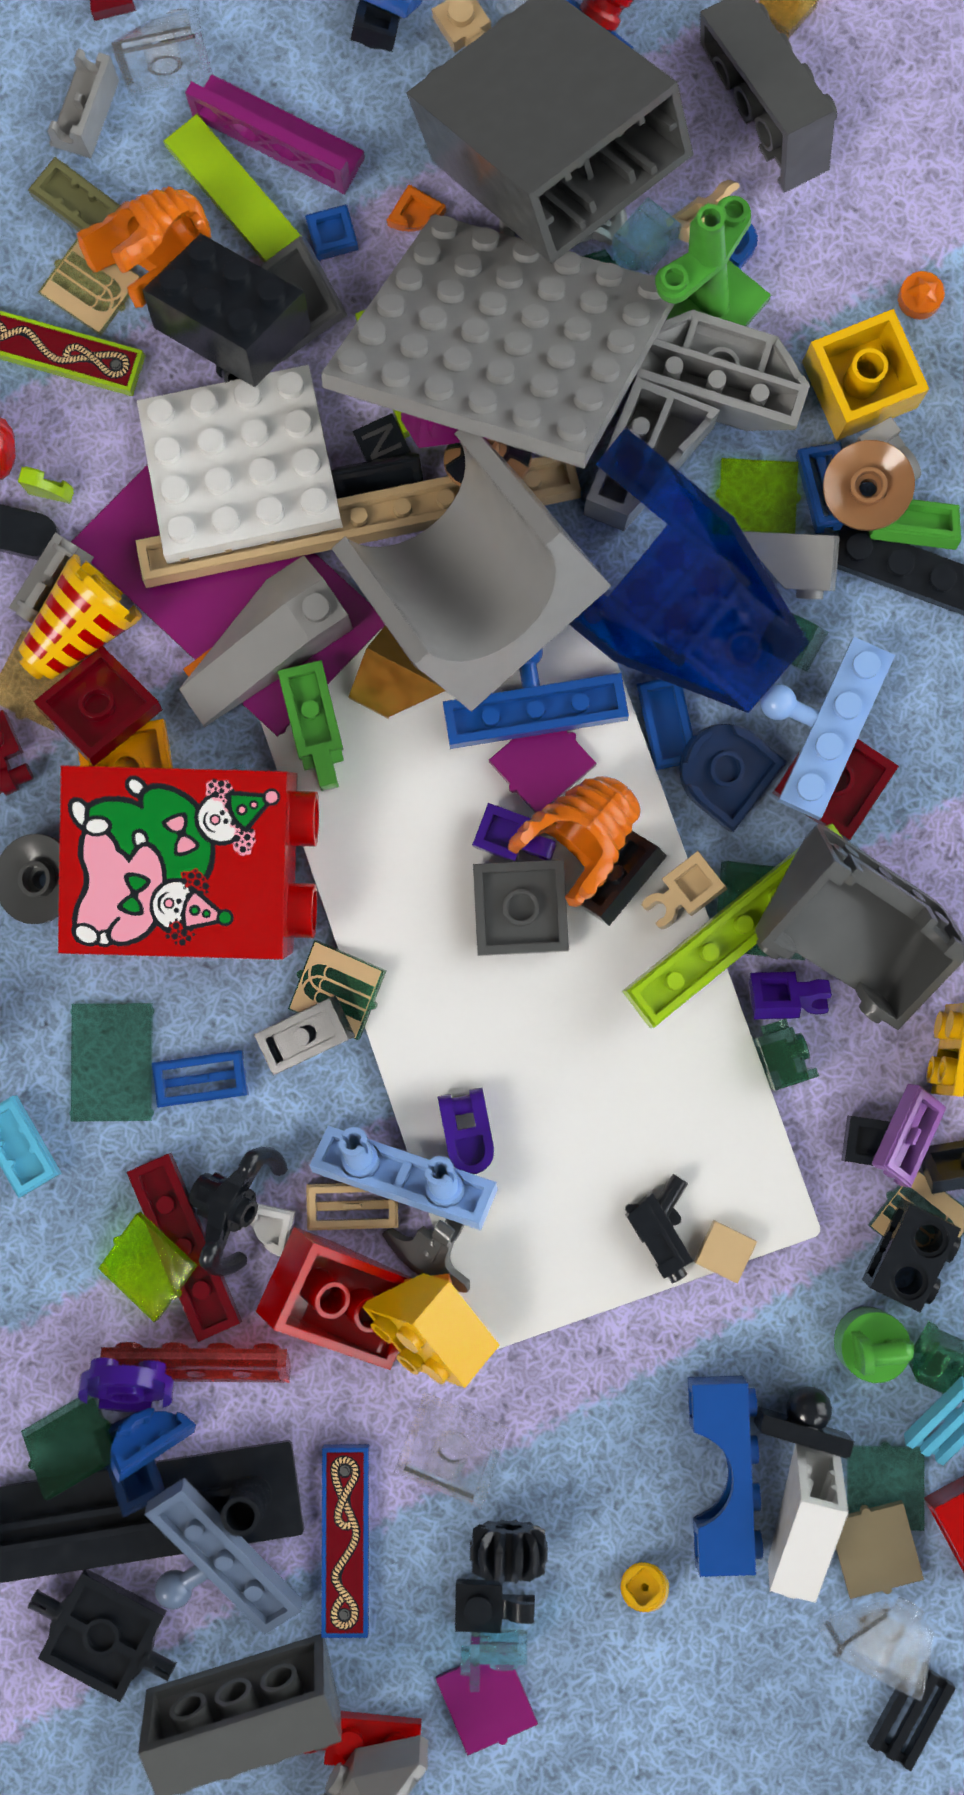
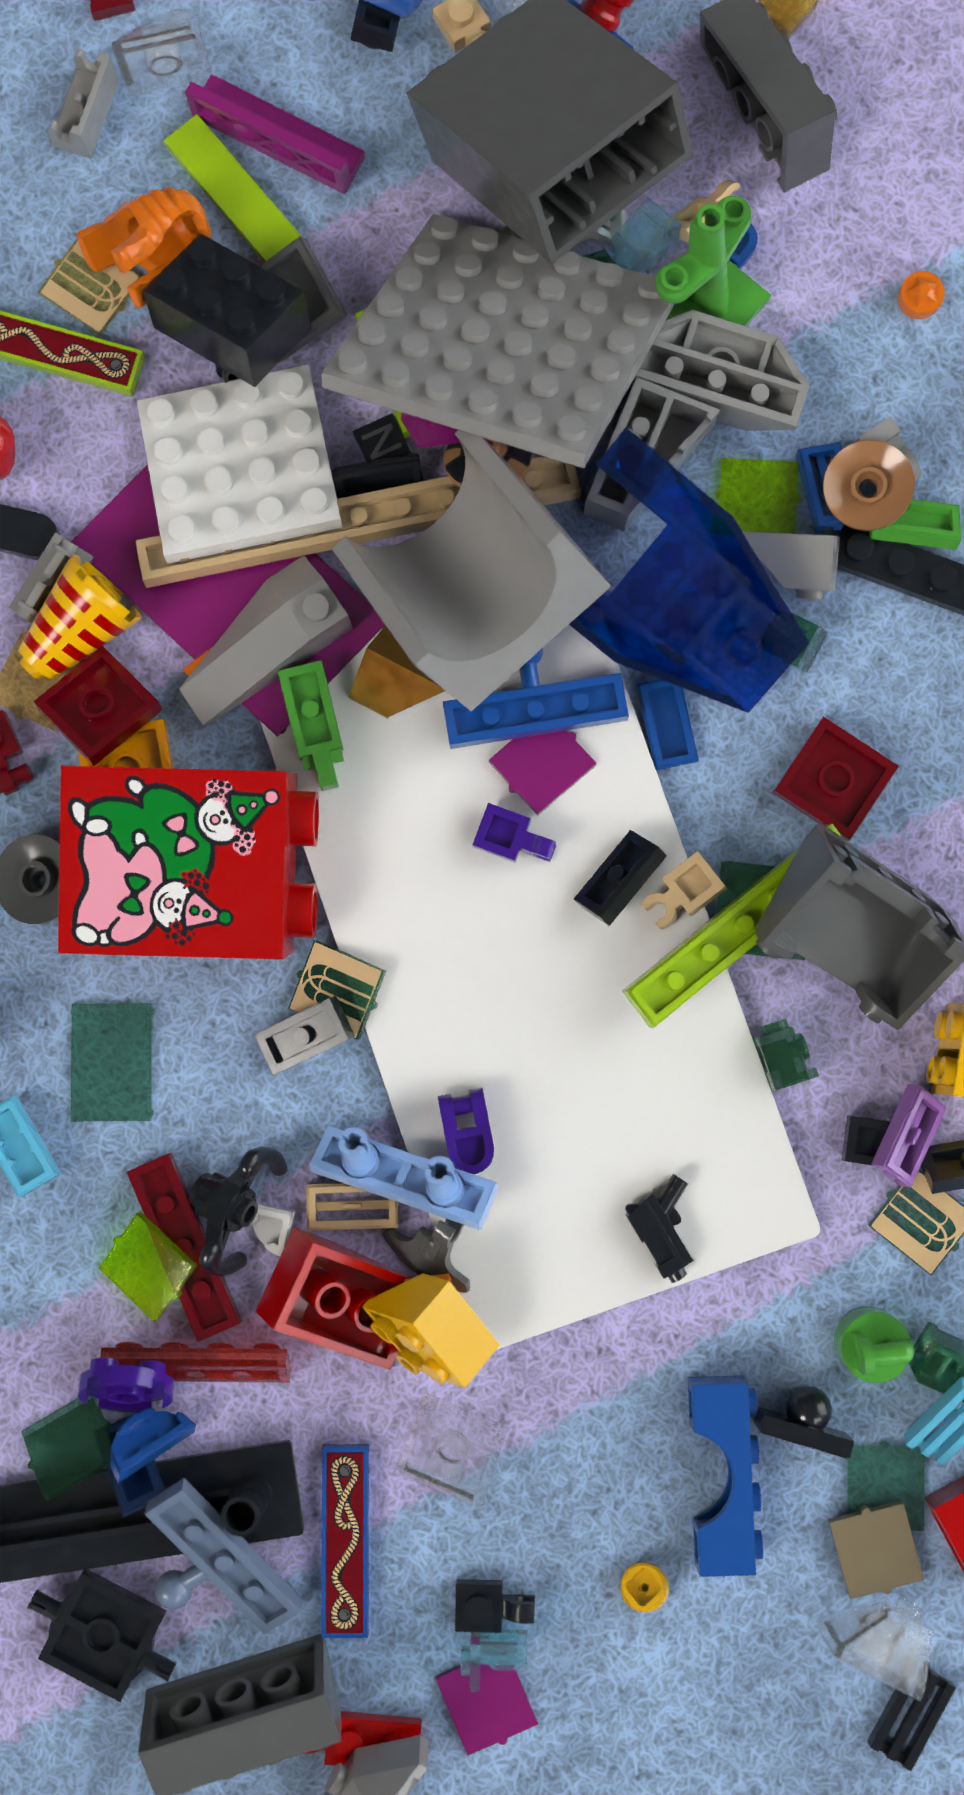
lime tile [18,466,74,504] -> none
olive plate [28,157,120,232] -> none
blue tile [152,1050,249,1108] -> none
blue tile [305,204,359,261] -> none
orange tile [387,184,446,232] -> none
black gear [469,1519,548,1584] -> none
dark grey plate [473,860,569,956] -> none
orange hair [508,776,641,907] -> none
dark blue tile [679,724,787,832] -> none
tan tile [694,1220,757,1284] -> none
dark purple plate [749,971,832,1020] -> none
light blue plate [760,637,895,820] -> none
white slope [768,1443,848,1603] -> none
yellow brick [802,309,930,441] -> none
black brick [862,1198,961,1313] -> none

